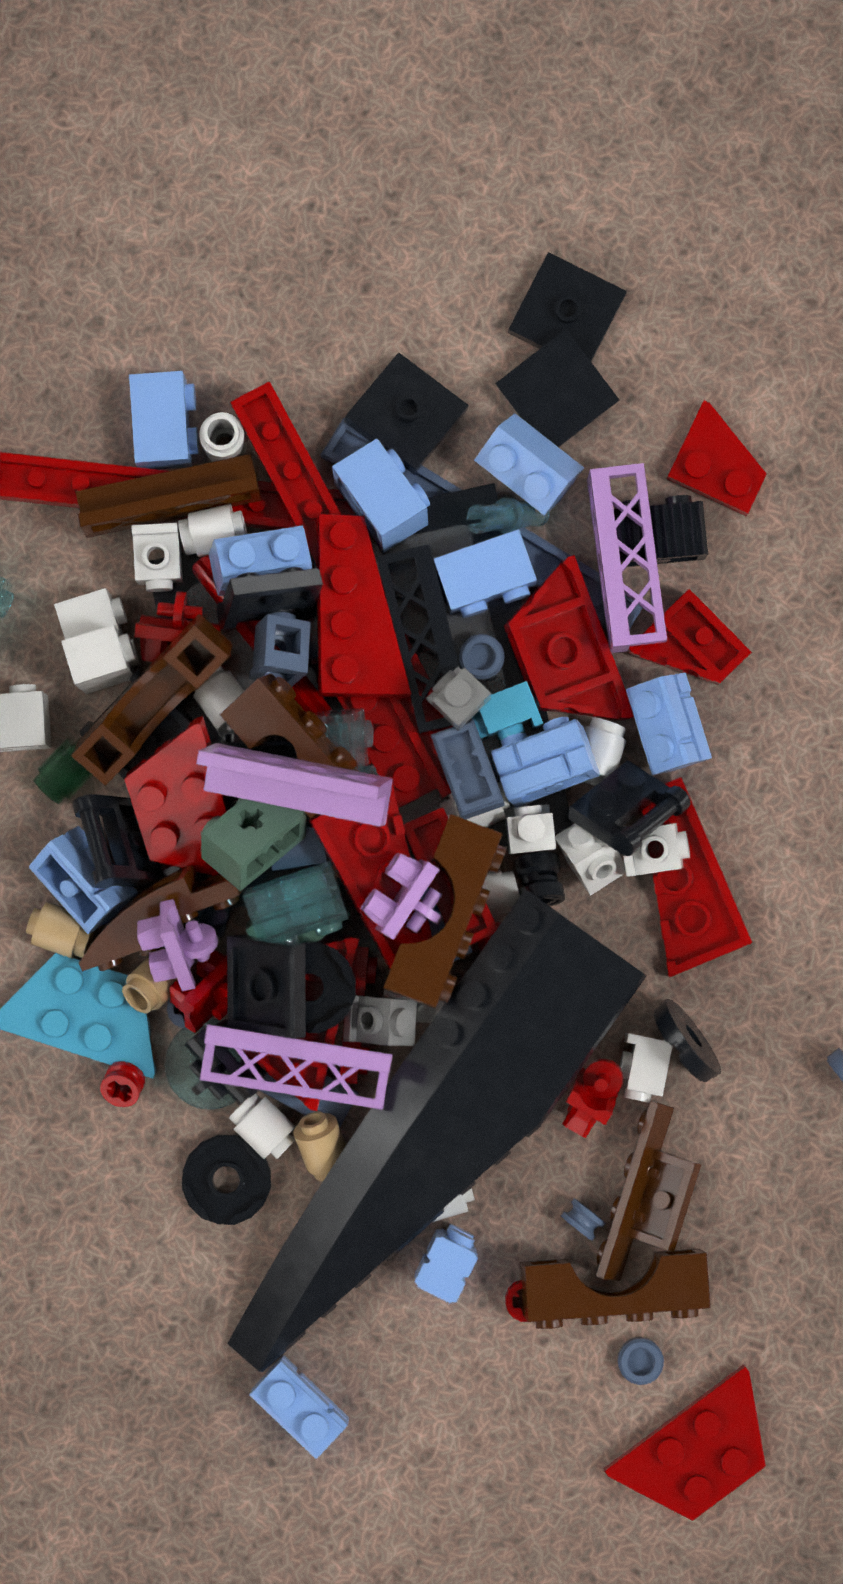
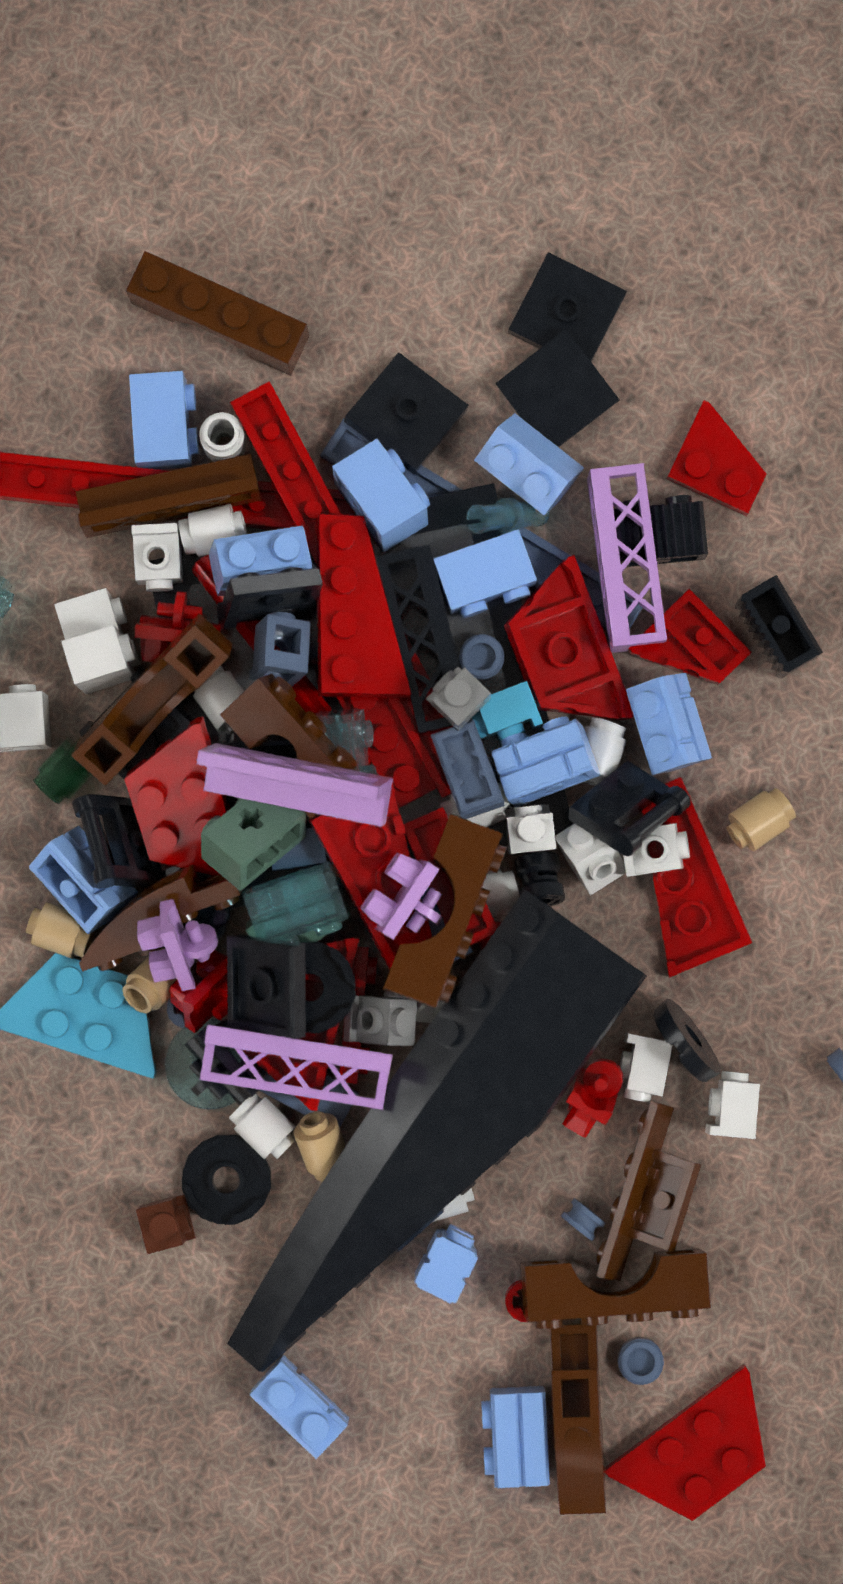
red bush [100,1061,145,1107] -> none
none -> reddish brown arch [126,251,309,376]
none -> copper brick [136,1194,196,1254]
none -> light blue brick [481,1386,550,1488]
none -> reddish brown slope [551,1324,606,1515]
none -> white brick [705,1071,760,1139]
none -> tan brick [726,788,796,851]
none -> black brick [734,575,823,679]

